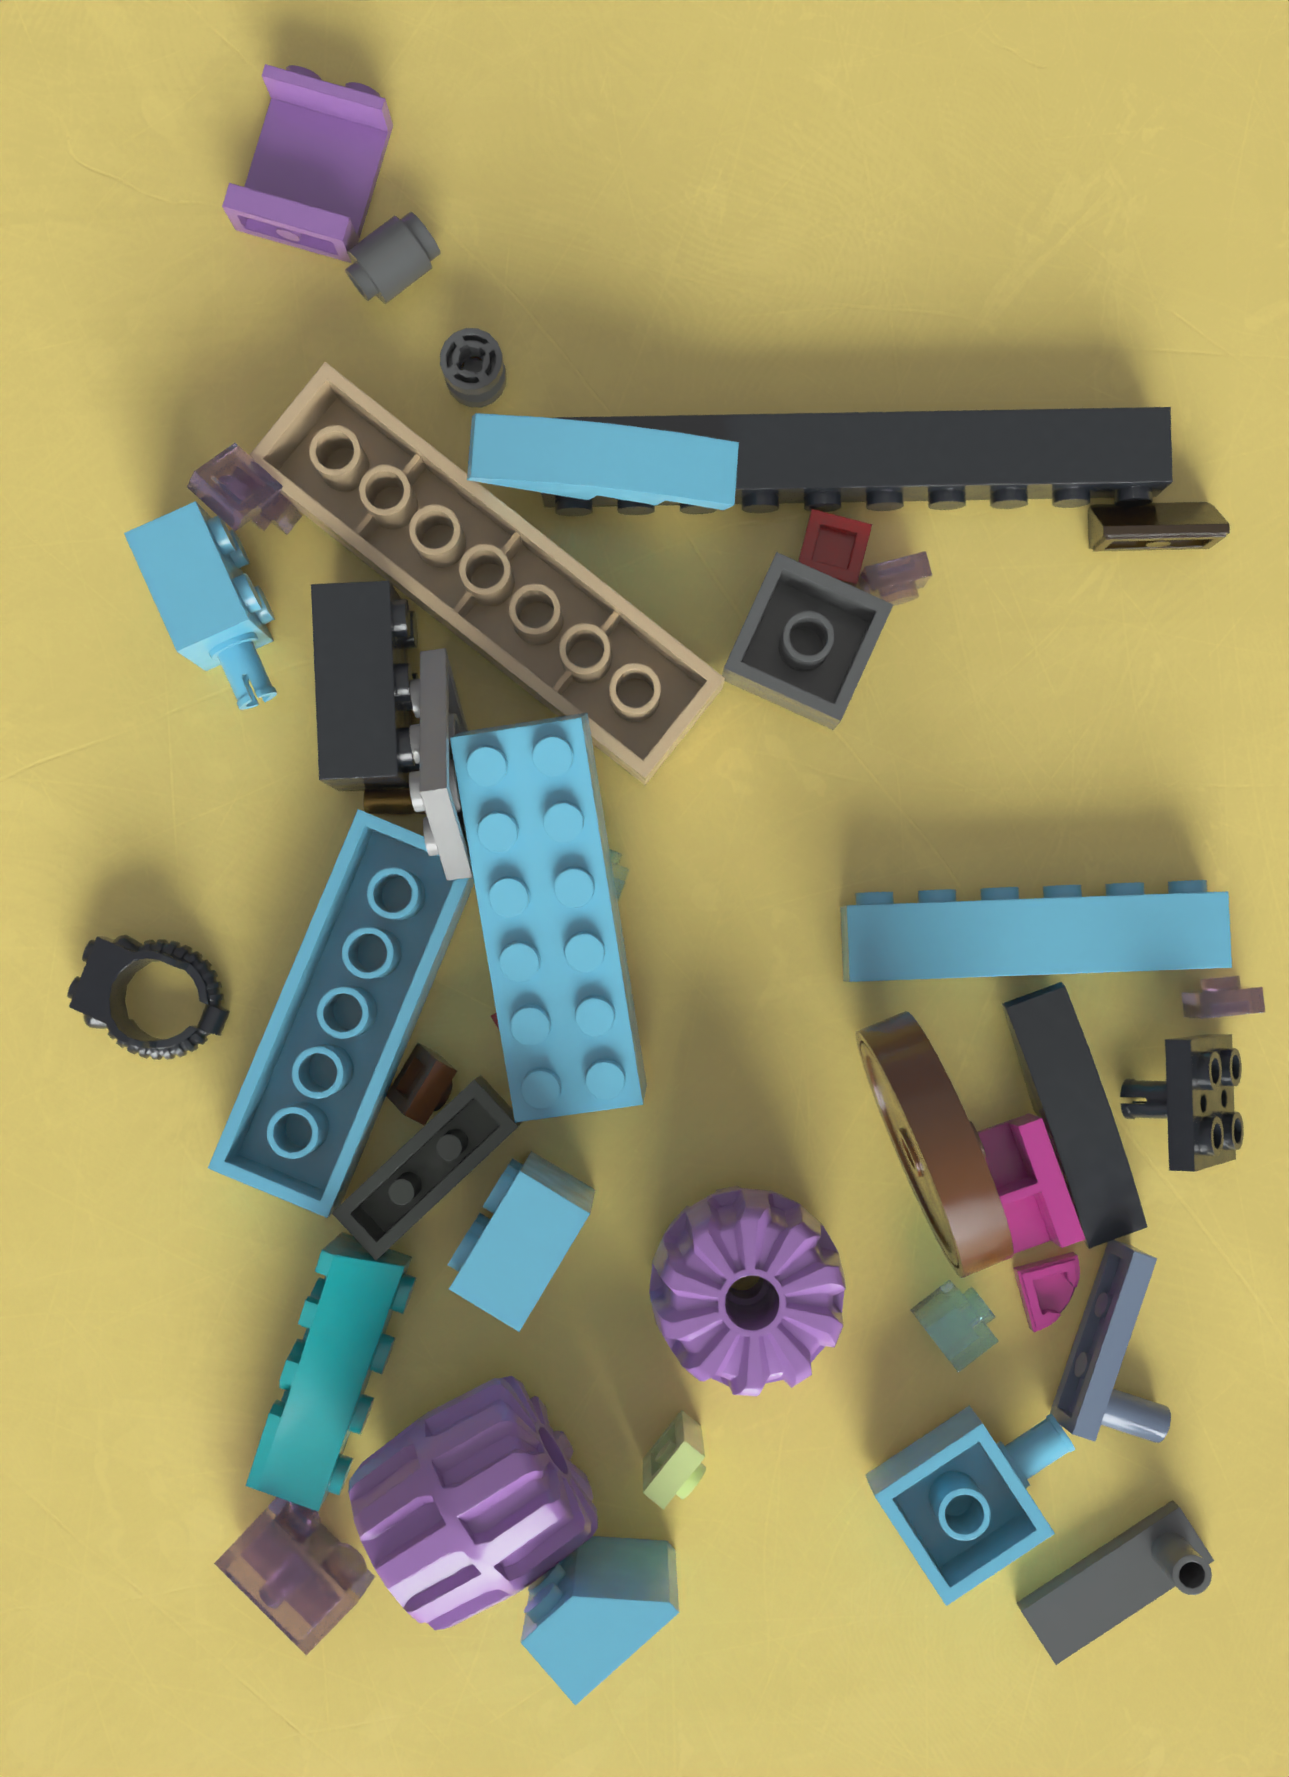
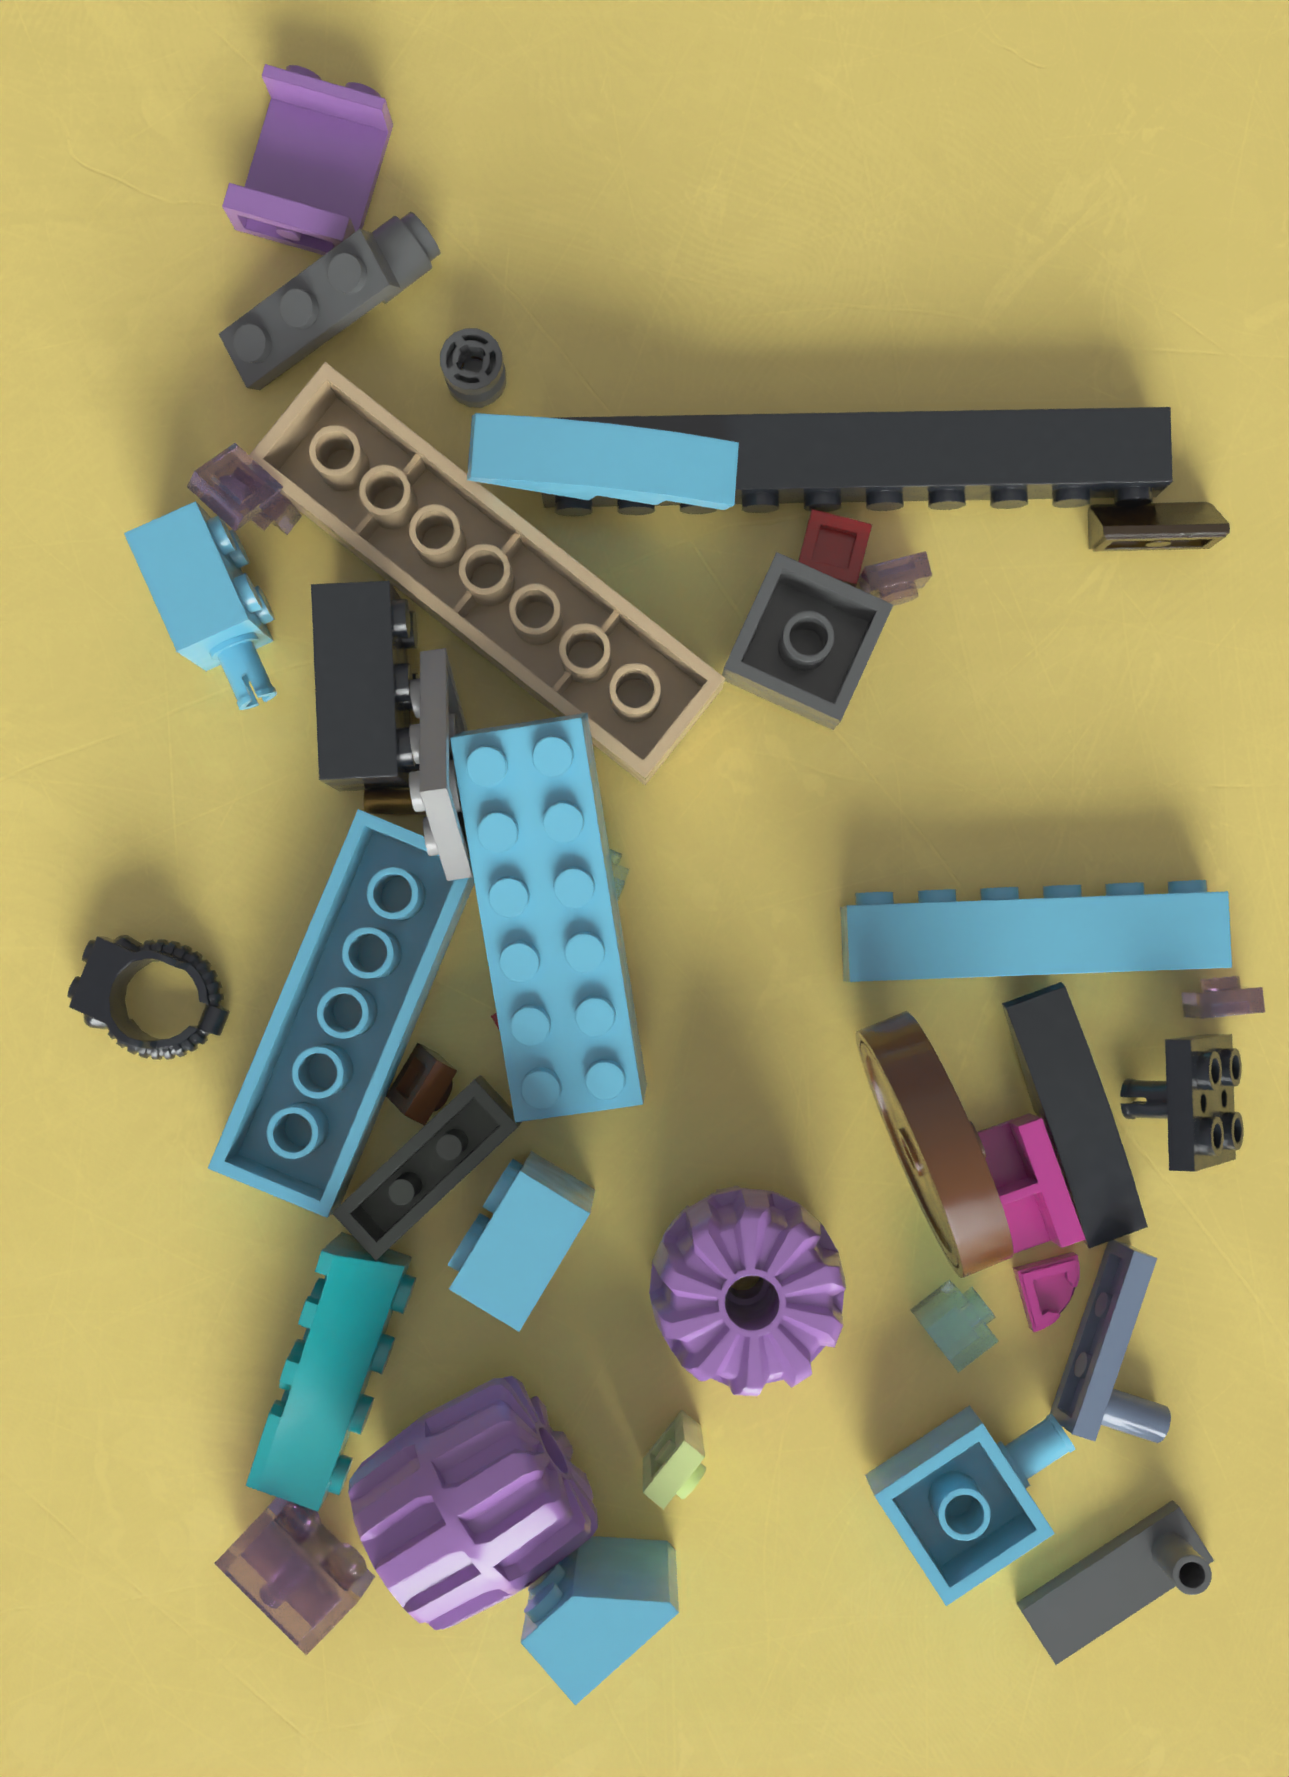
none -> dark grey plate [219,229,401,390]

